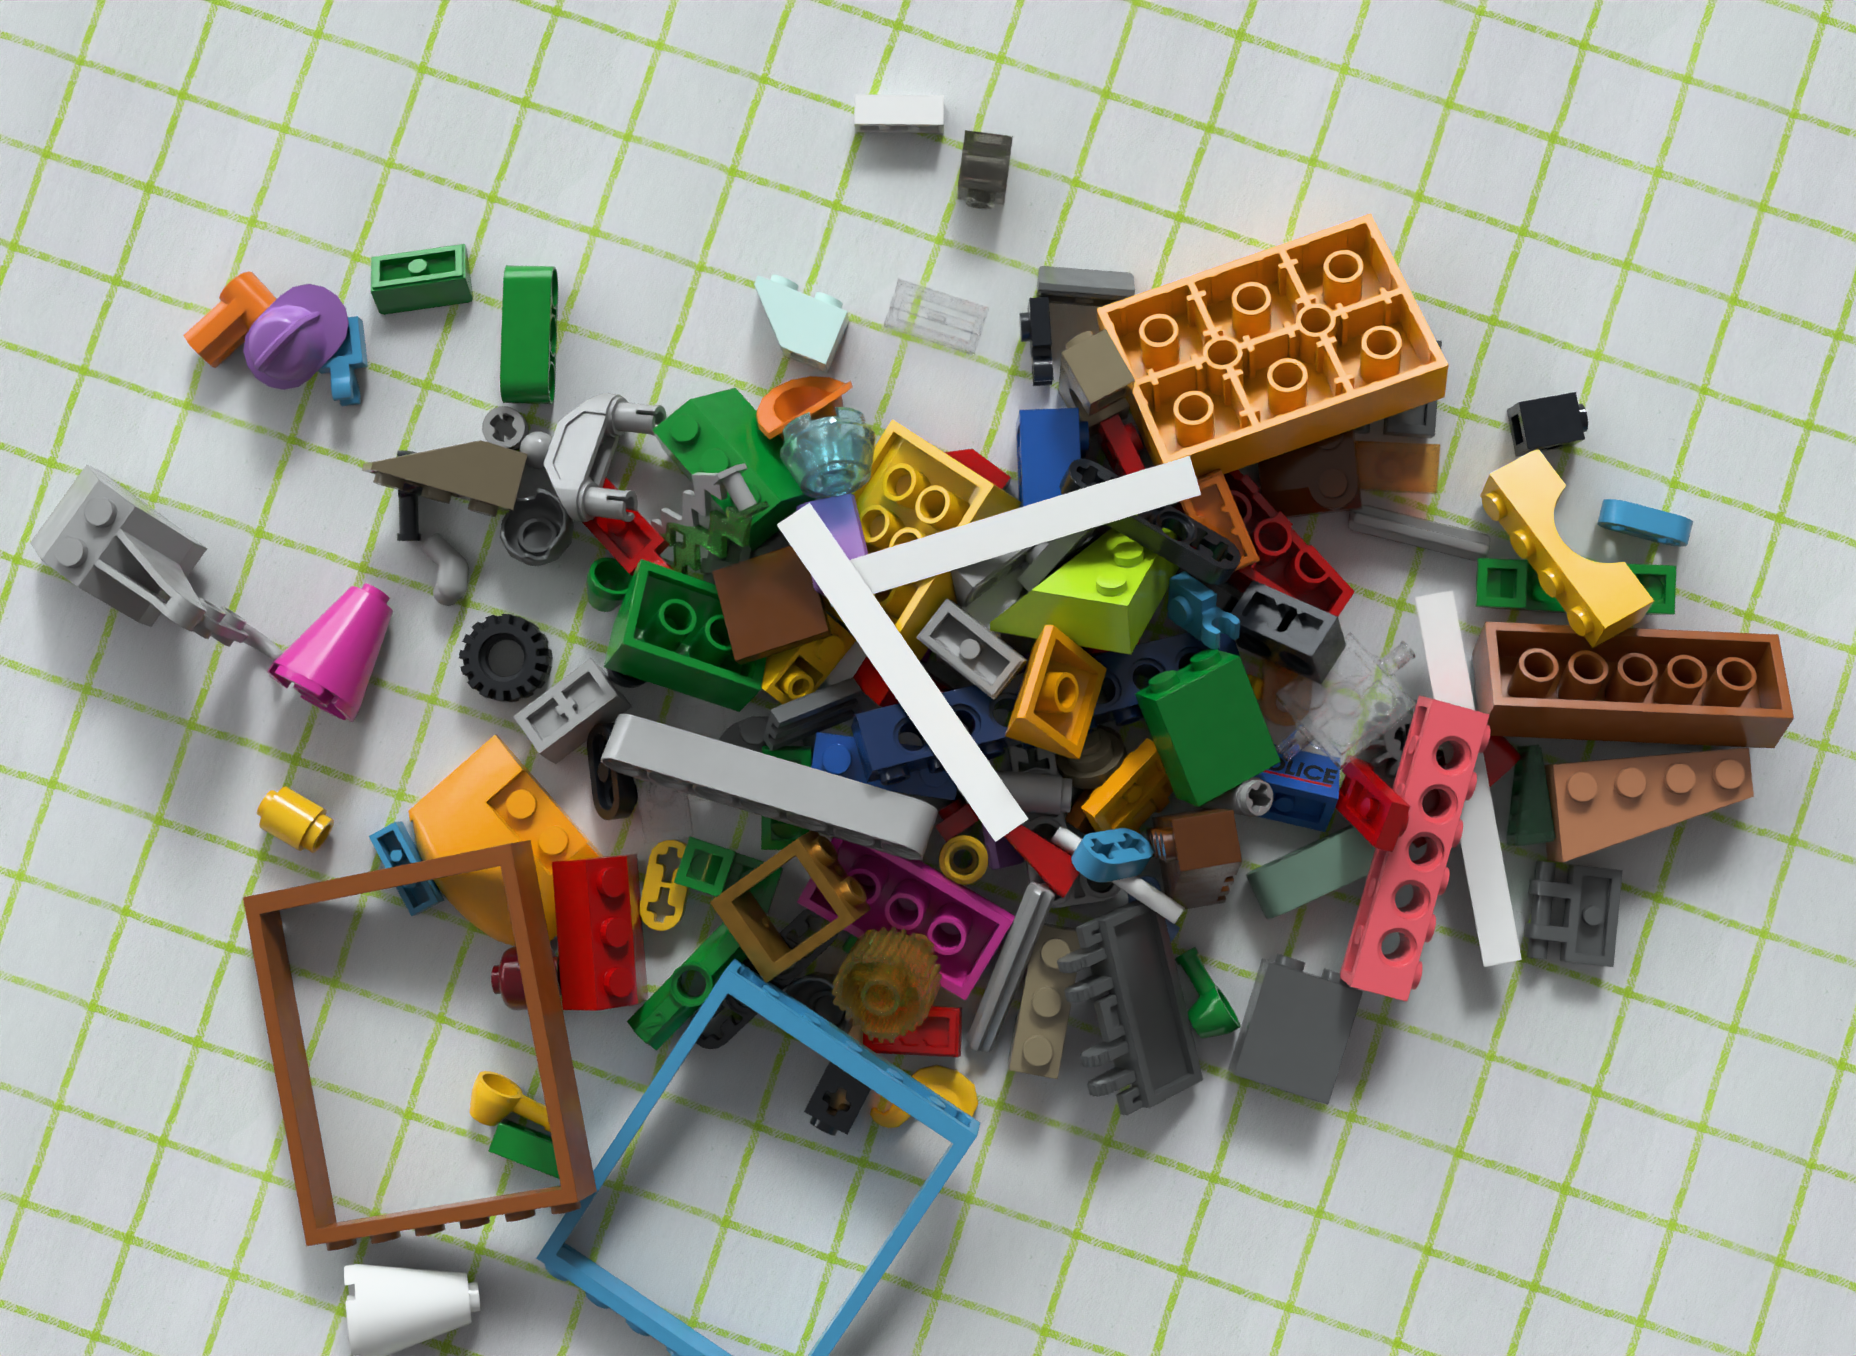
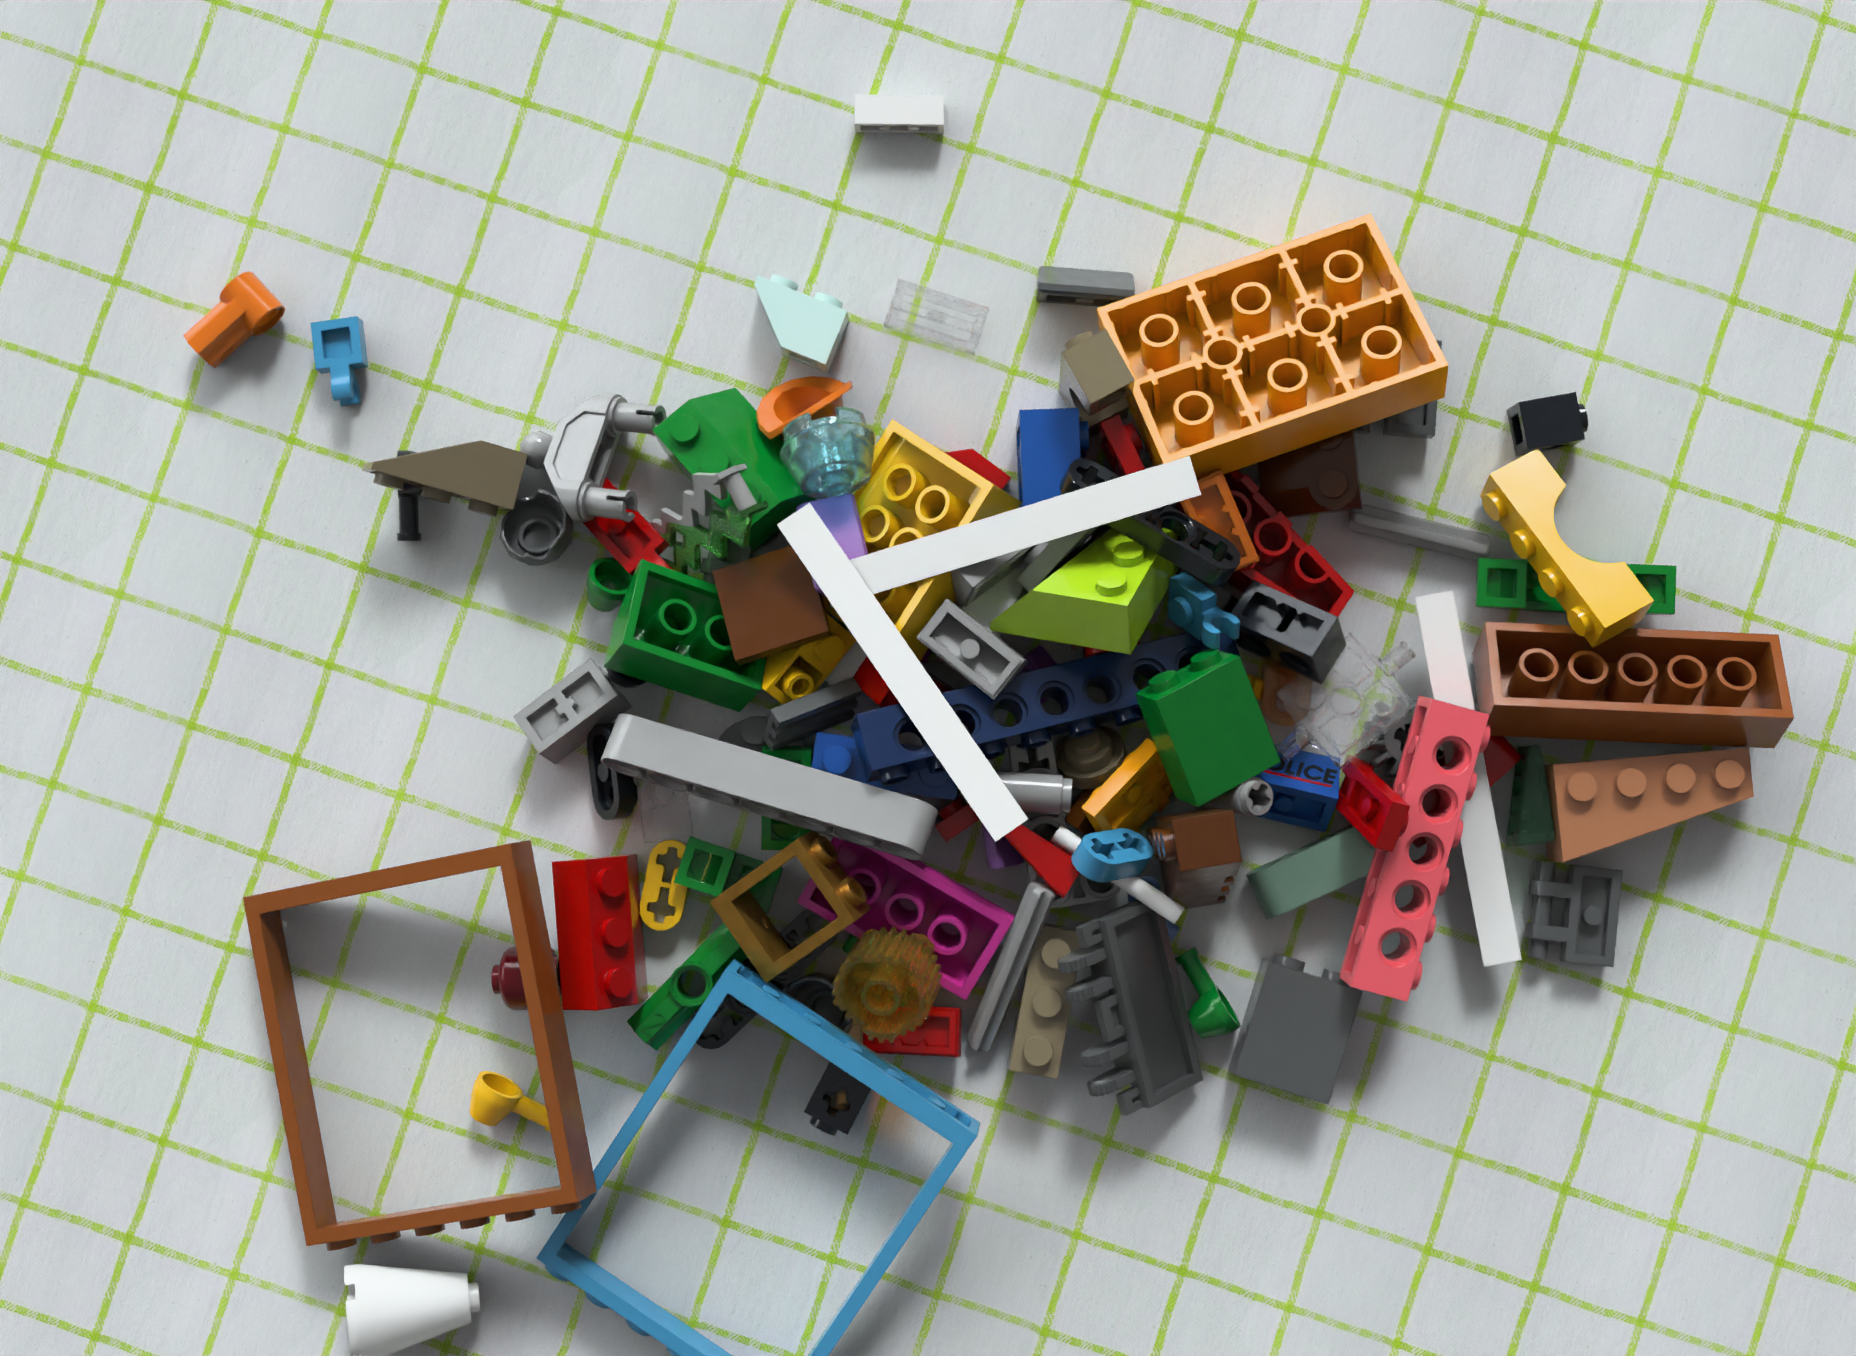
light grey slope [31,465,283,661] -> none
medium lavender piece [243,284,349,390] -> none
yellow brick [257,786,334,853] -> none
dark pink cone [267,583,393,722] -> none
dark azure piece [369,821,444,916] -> none
green slope [371,244,473,315] -> none
light orange slope [408,734,604,947] -> none
light grey arm [421,533,469,606] -> none
black tyre [459,614,553,702] -> none
light grey bush [482,406,529,450] -> none
green piece [488,1118,559,1179] -> none
green beam [500,265,558,404] -> none
yellow piece [870,1064,979,1128] -> none
yellow brick [939,835,988,885] -> none
clear smoke brick [957,130,1013,209] -> none
light orange slope [1005,625,1107,759] -> none
black plate [1019,297,1054,386] -> none
clear orange plate [1356,441,1441,495] -> none
dark azure beam [1597,499,1693,547] -> none

